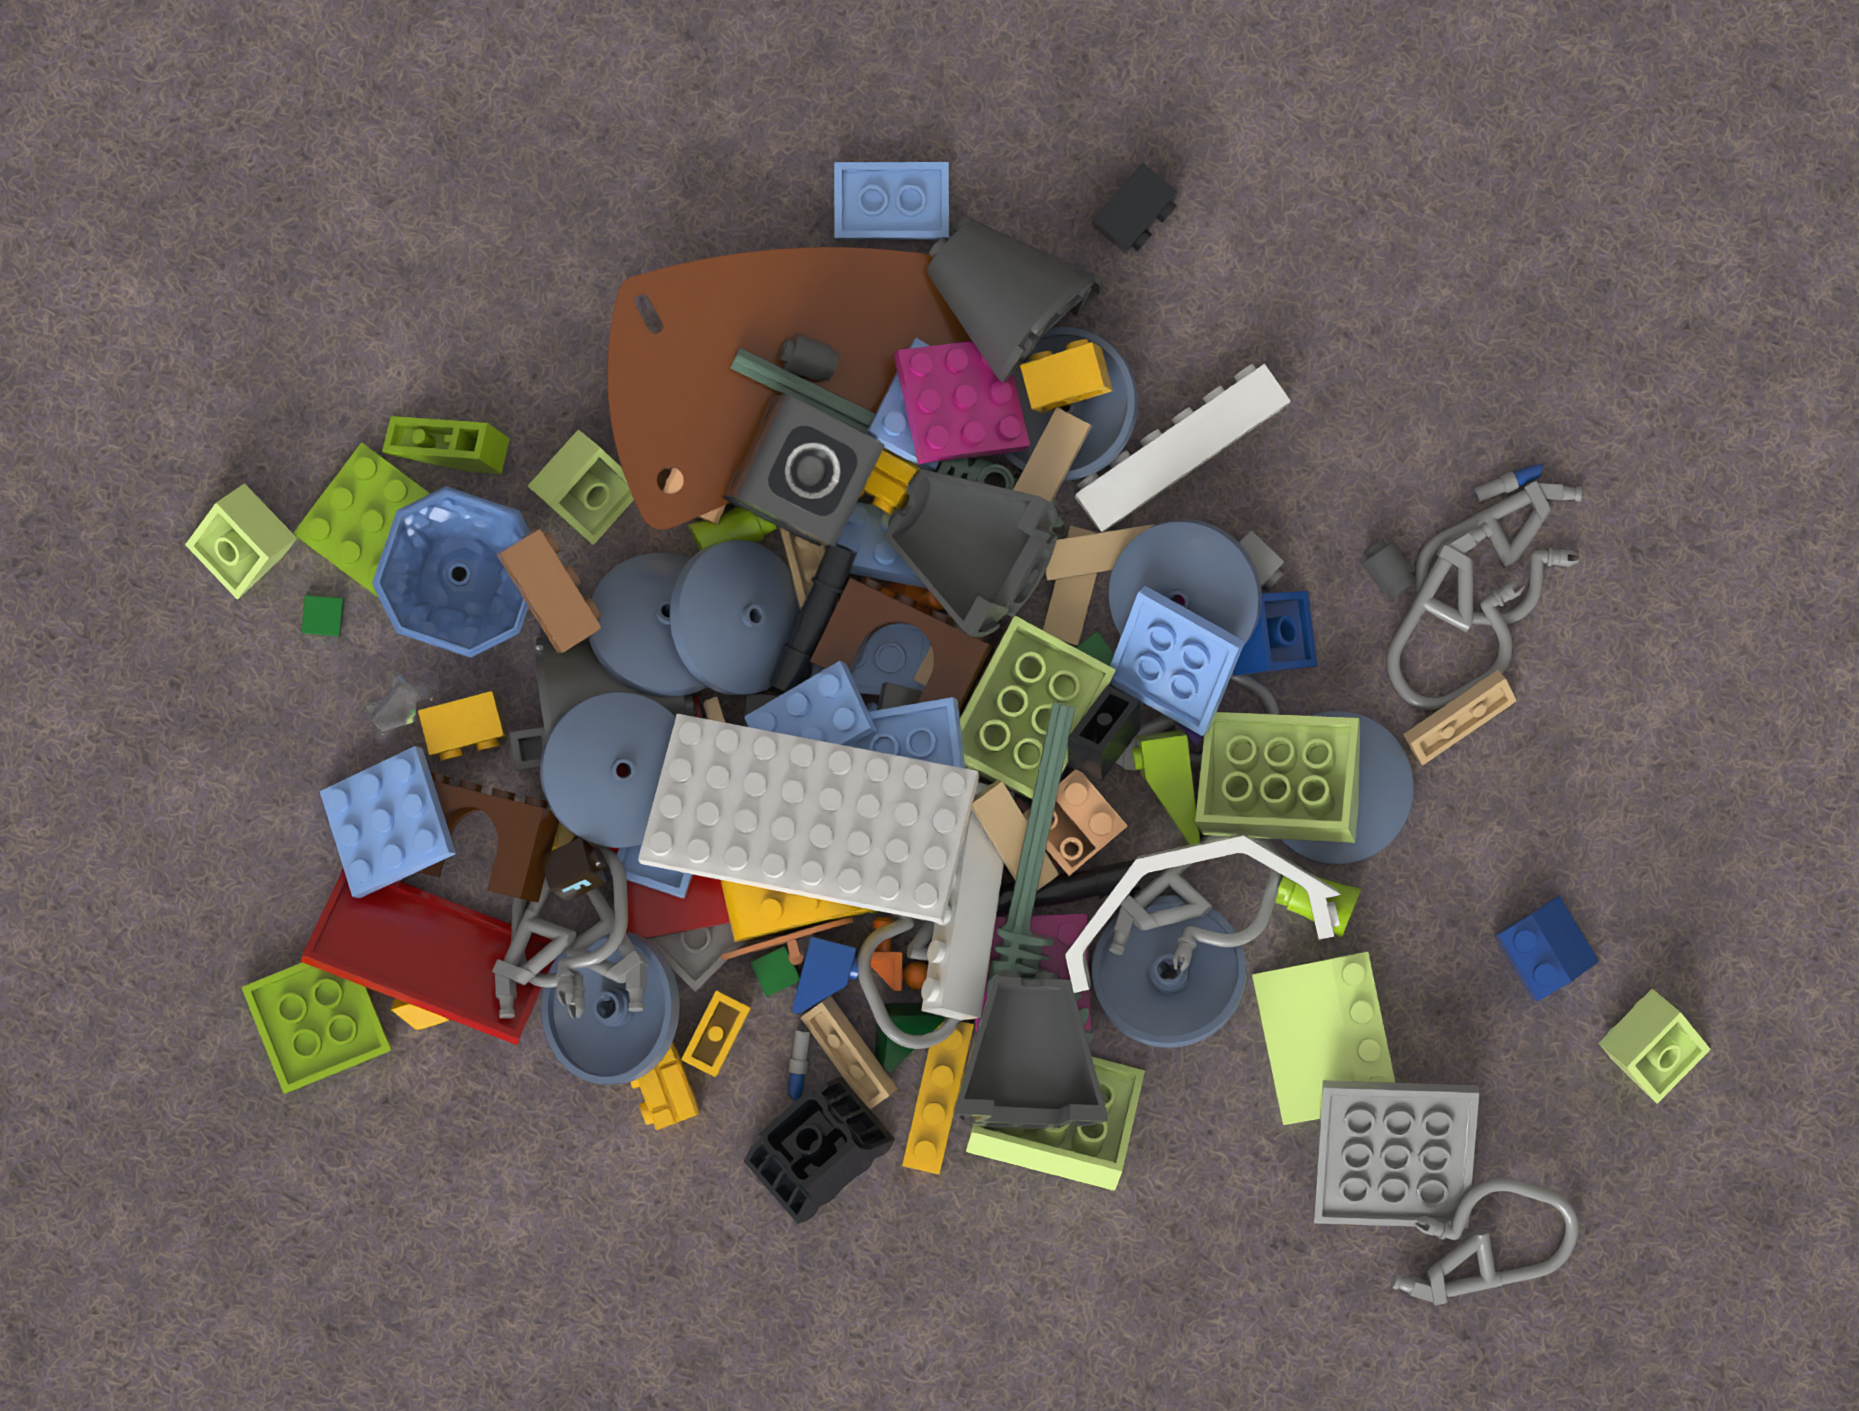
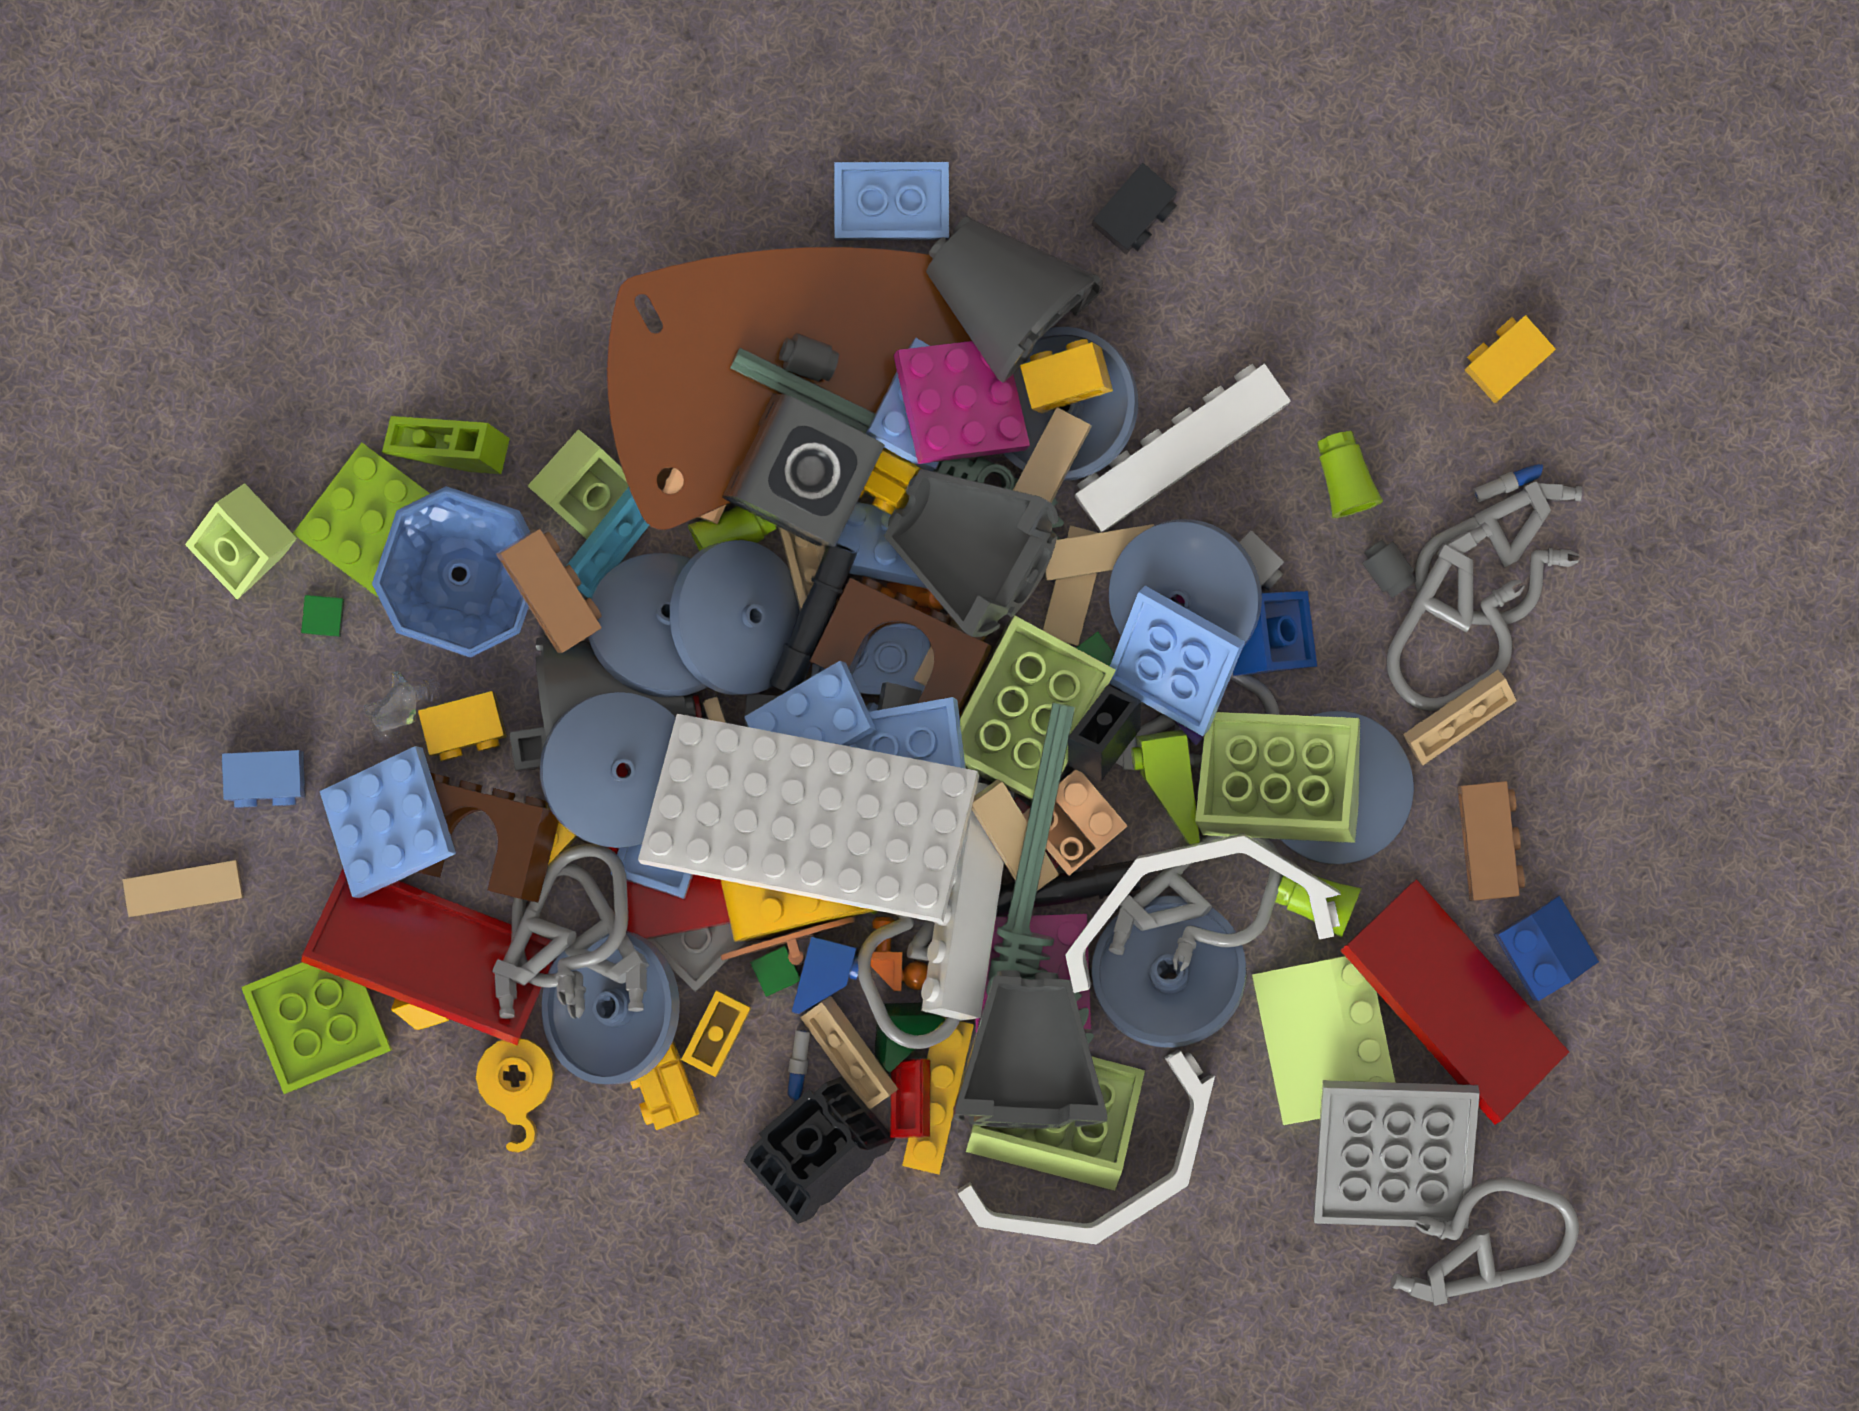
dark brown brick [540,838,607,902] -> none
yellowish green slope [1598,989,1711,1104] -> none
none -> tan tile [122,860,244,917]
none -> medium blue brick [222,750,305,808]
none -> yellow piece [476,1038,555,1152]
none -> medium azure plate [566,487,649,599]
none -> red tile [890,1059,930,1139]
none -> white panel [957,1050,1215,1245]
none -> lime plant [1317,431,1383,518]
none -> red tile [1340,879,1569,1125]
none -> medium nougat brick [1457,781,1525,901]
none -> yellow brick [1465,315,1556,403]

